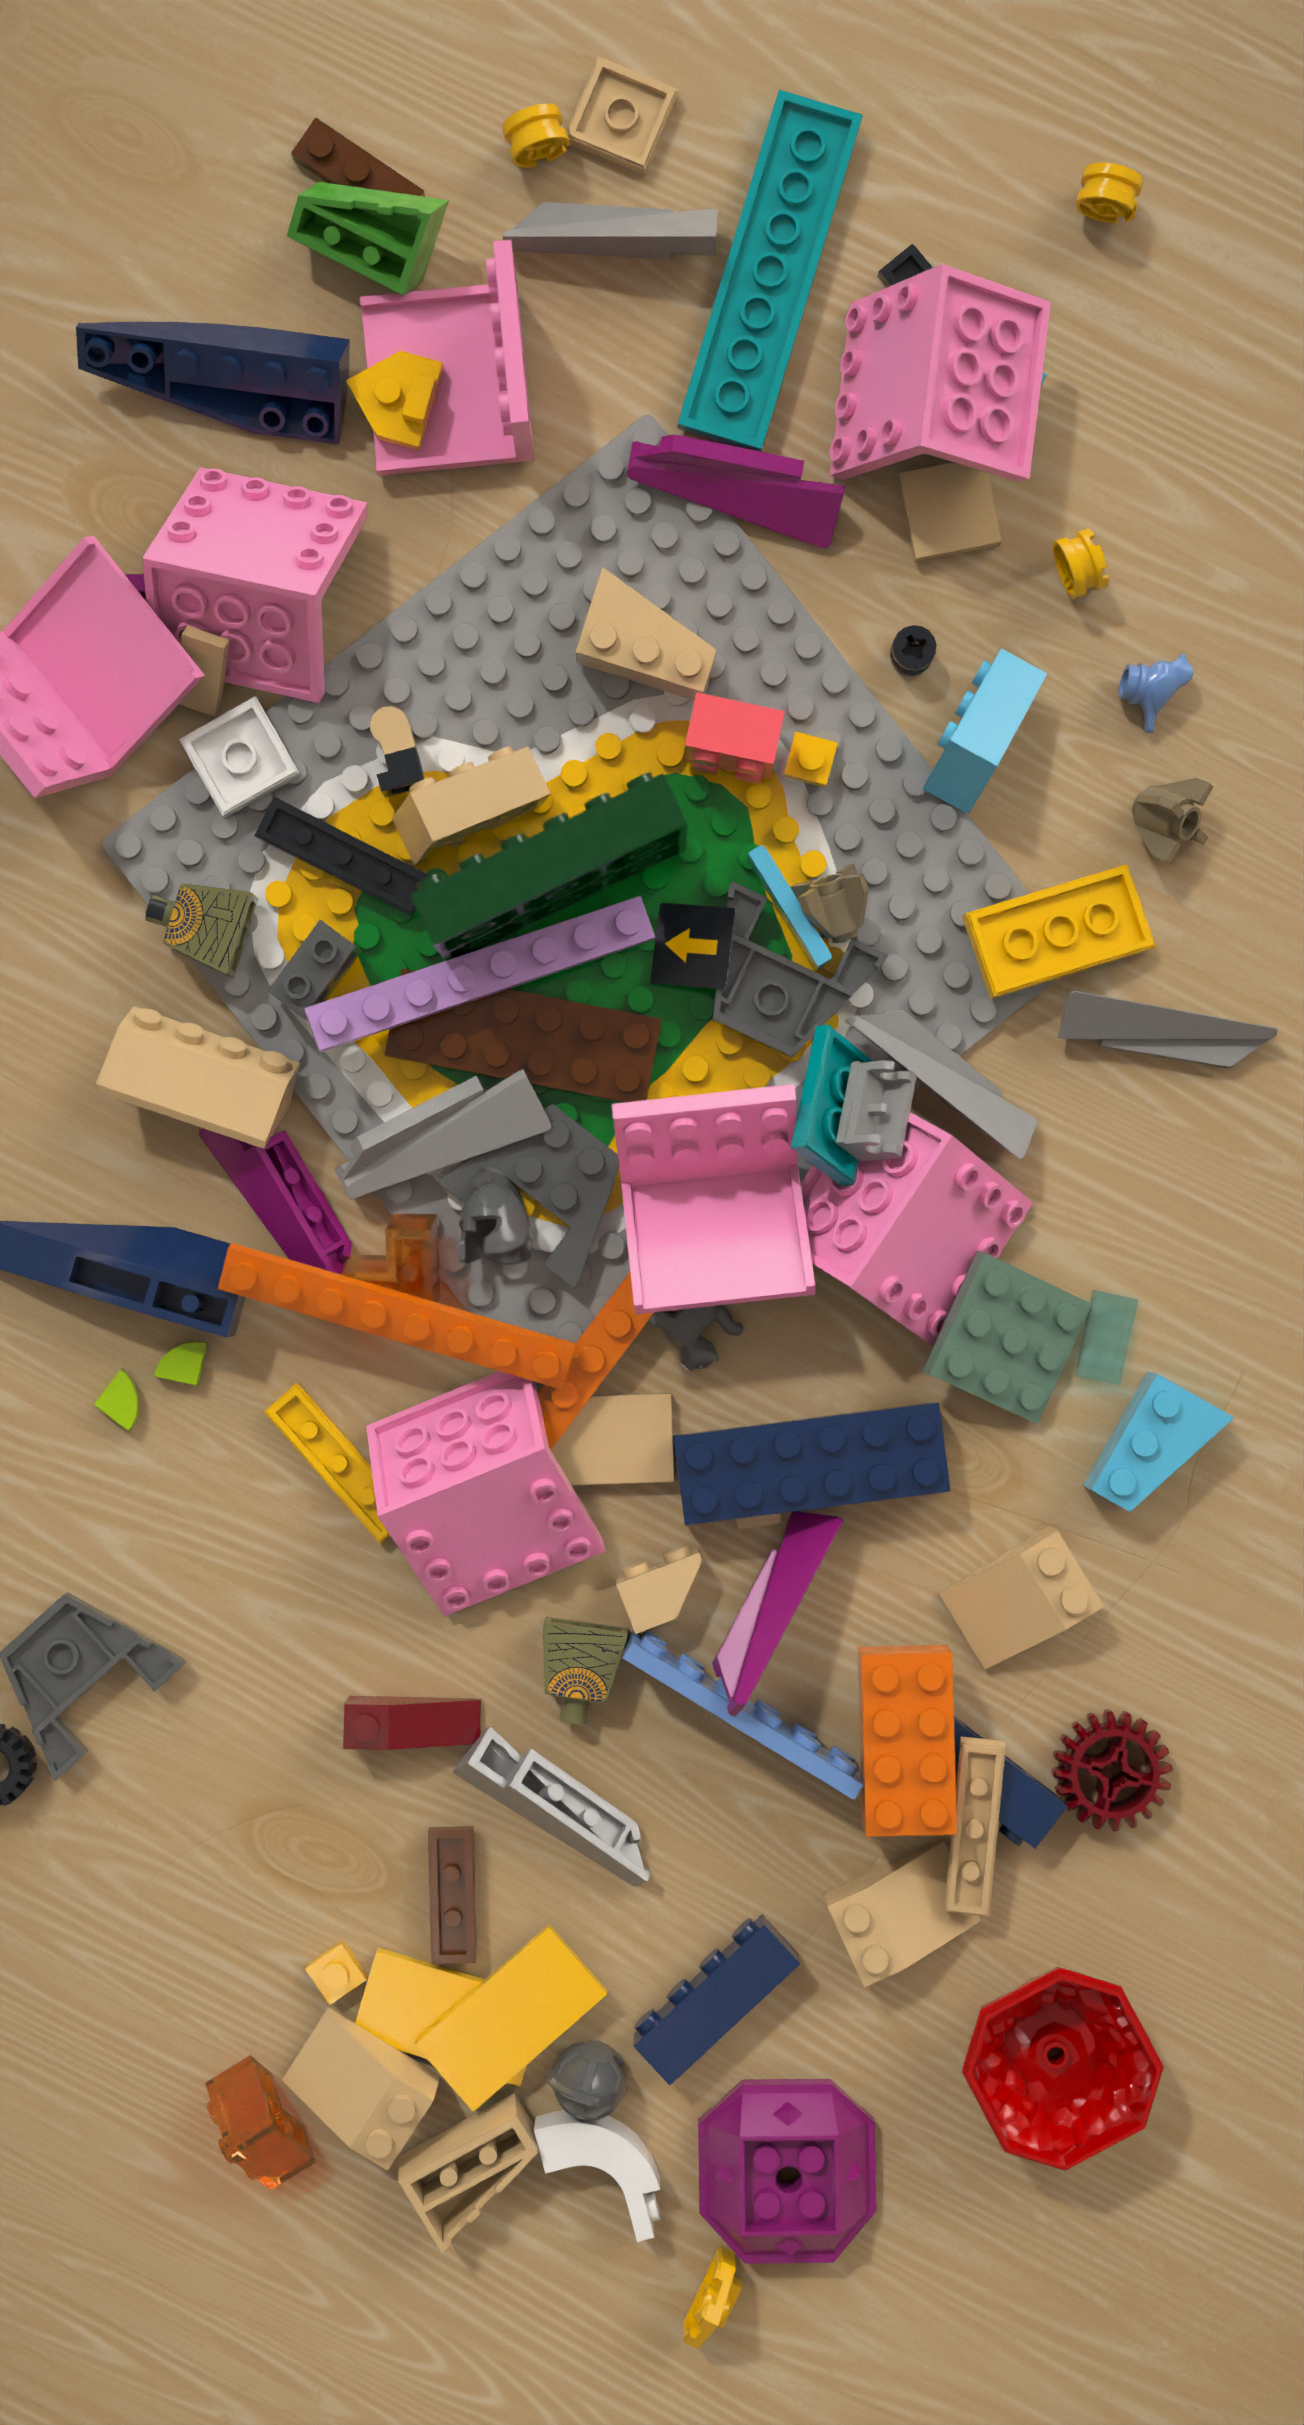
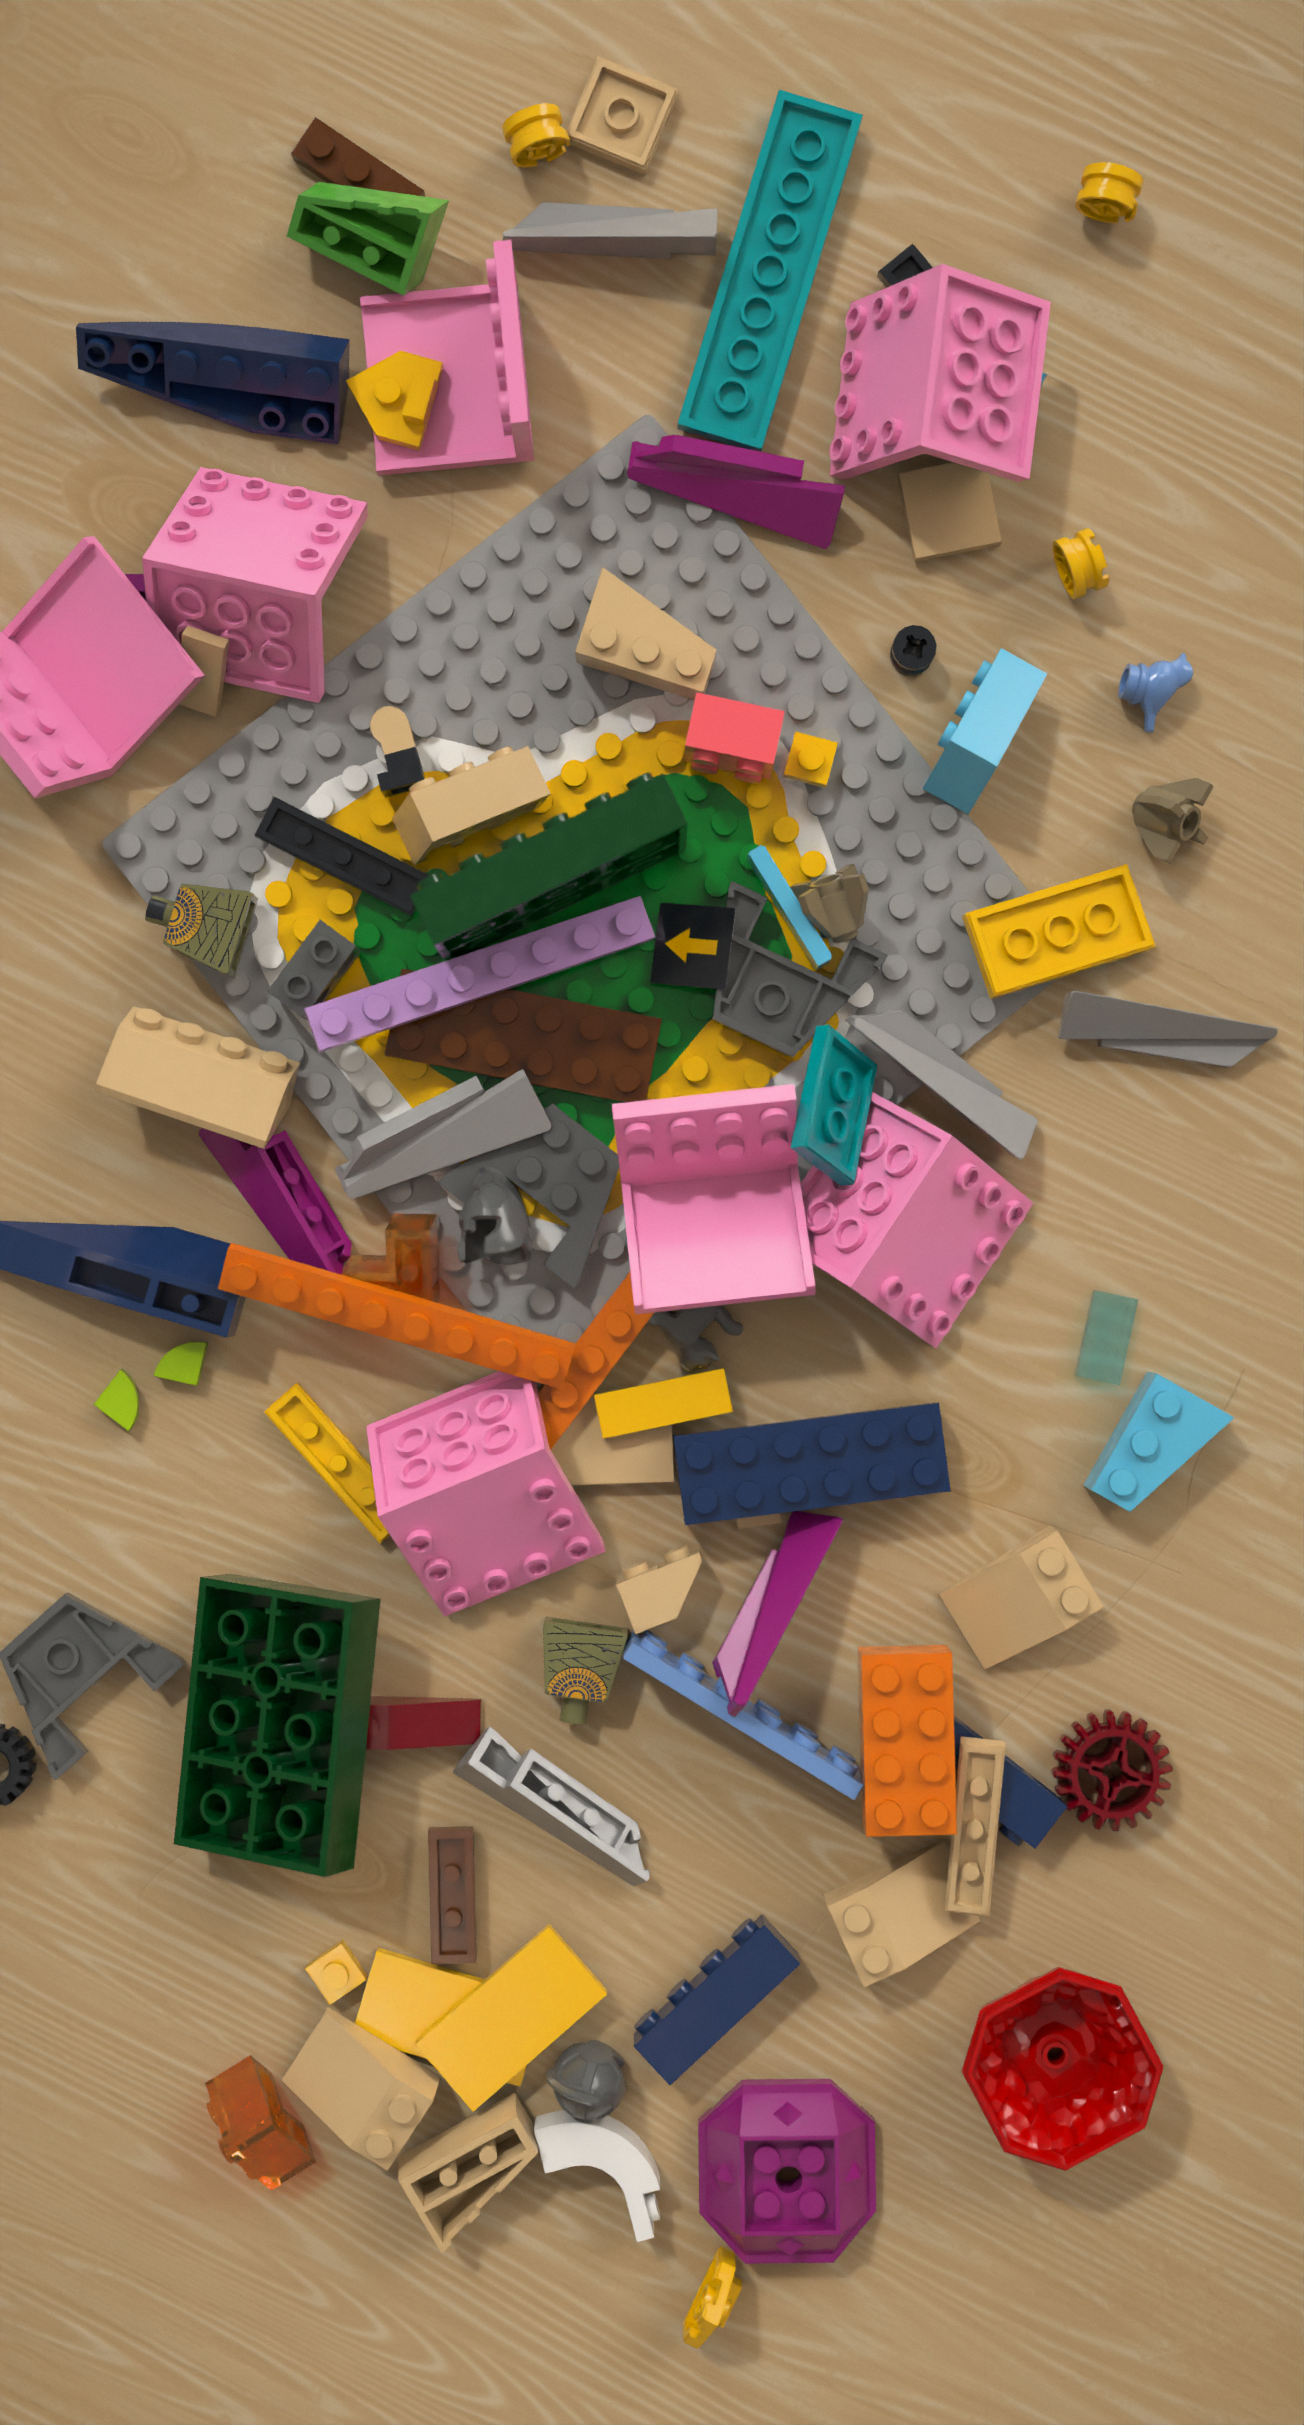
white tile [179,696,301,818] -> none
light grey hinge [836,1060,917,1162] -> none
sand green plate [922,1250,1092,1424] -> none
none -> dark green brick [174,1574,381,1877]
none -> yellow tile [594,1368,733,1439]

